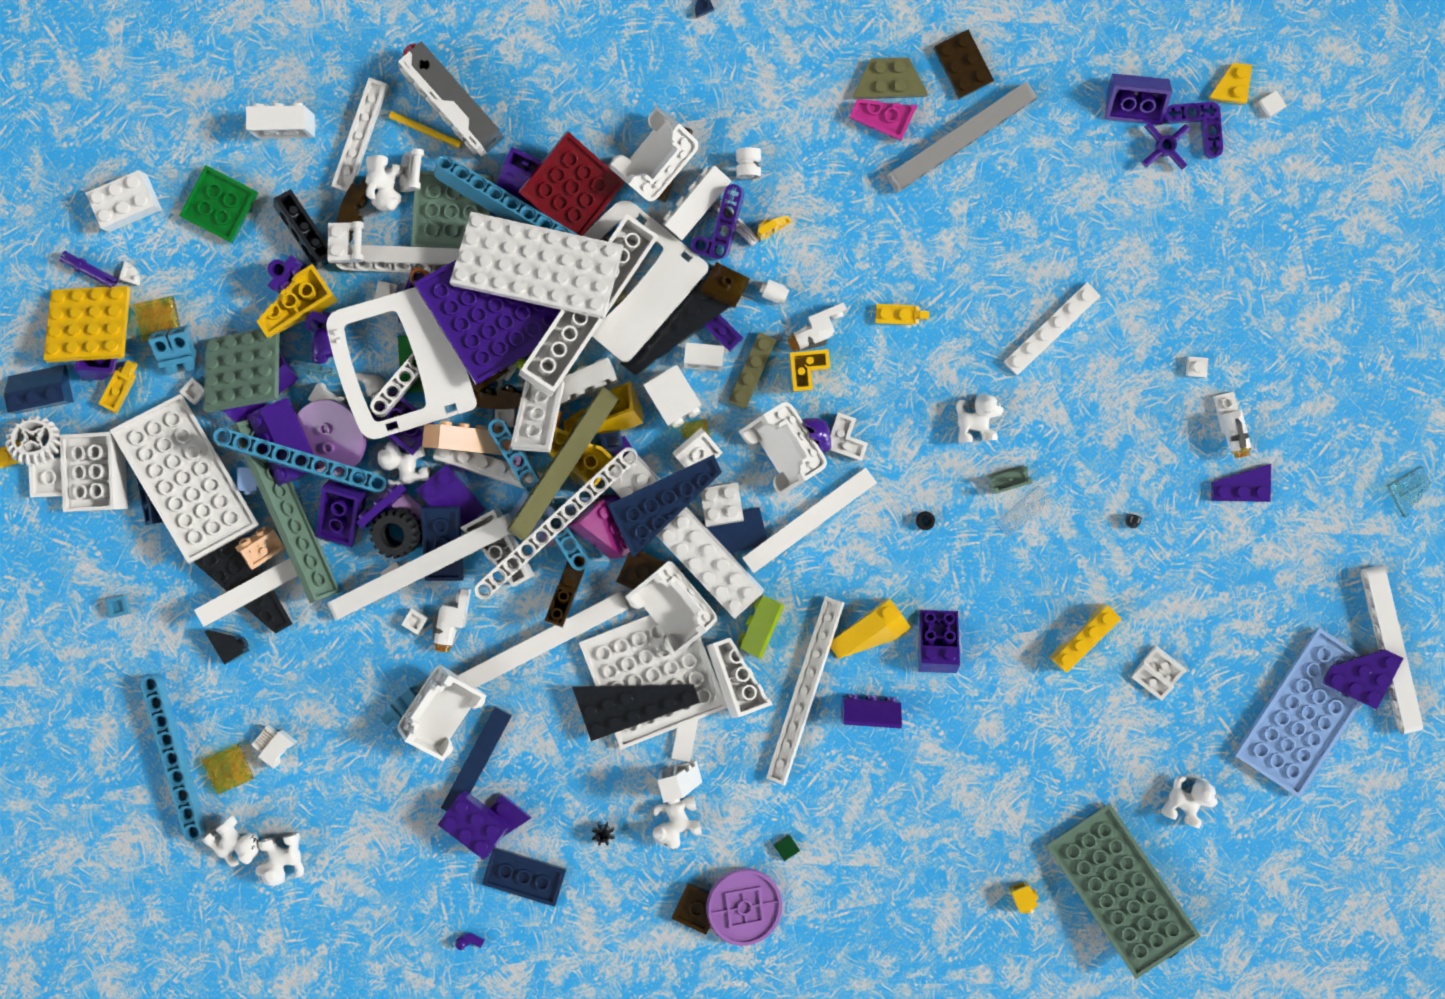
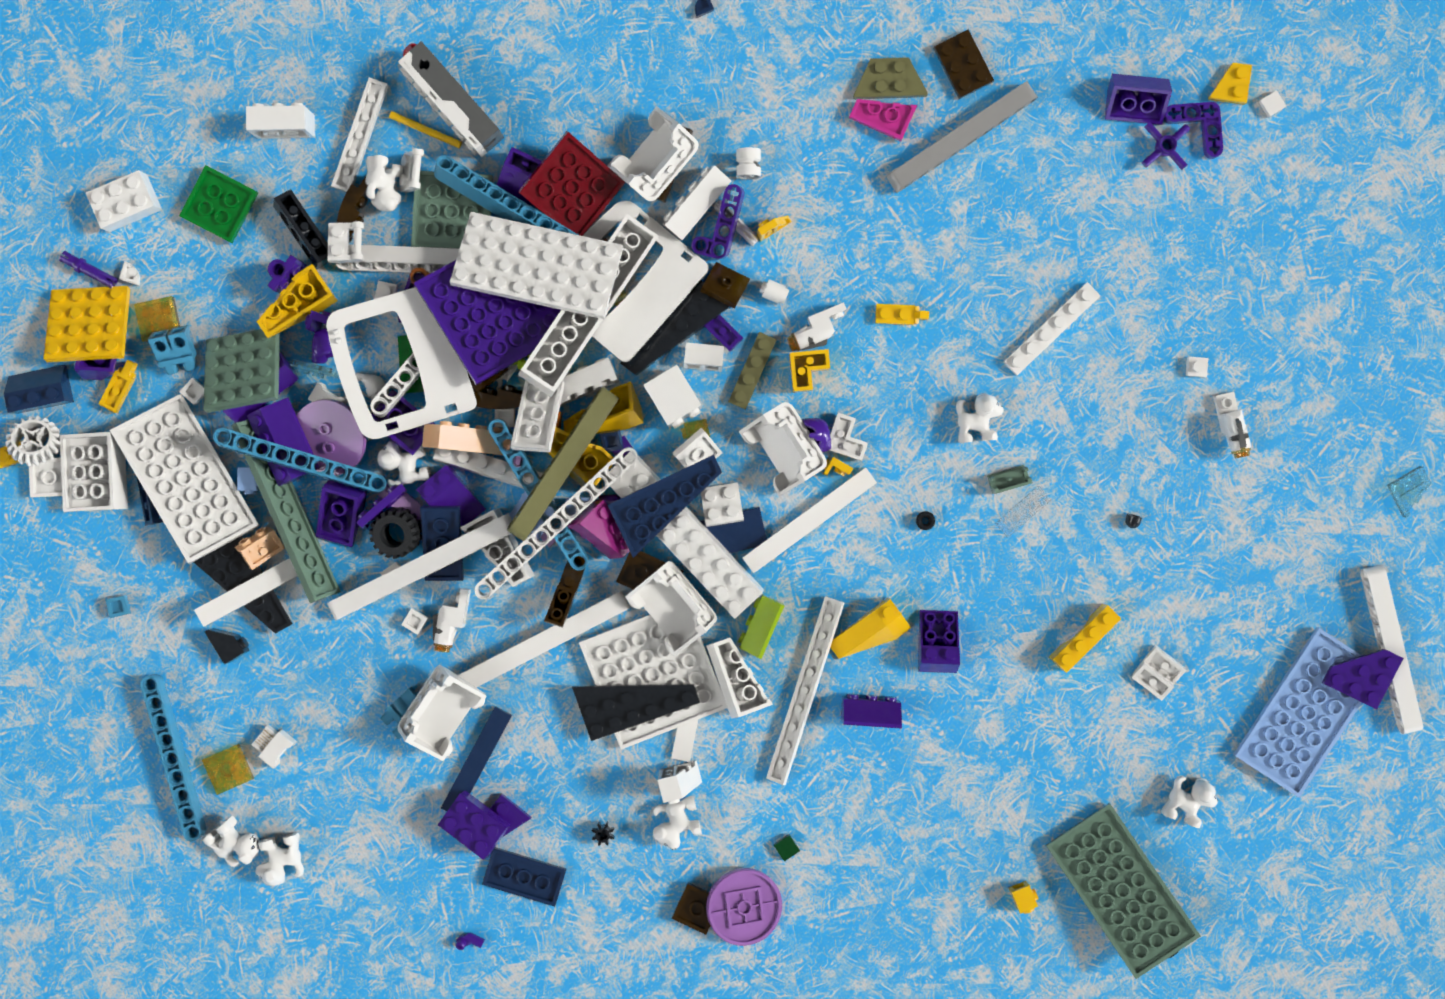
dark purple wing [1211,464,1271,502] -> none
none -> yellow bracket [823,457,853,476]

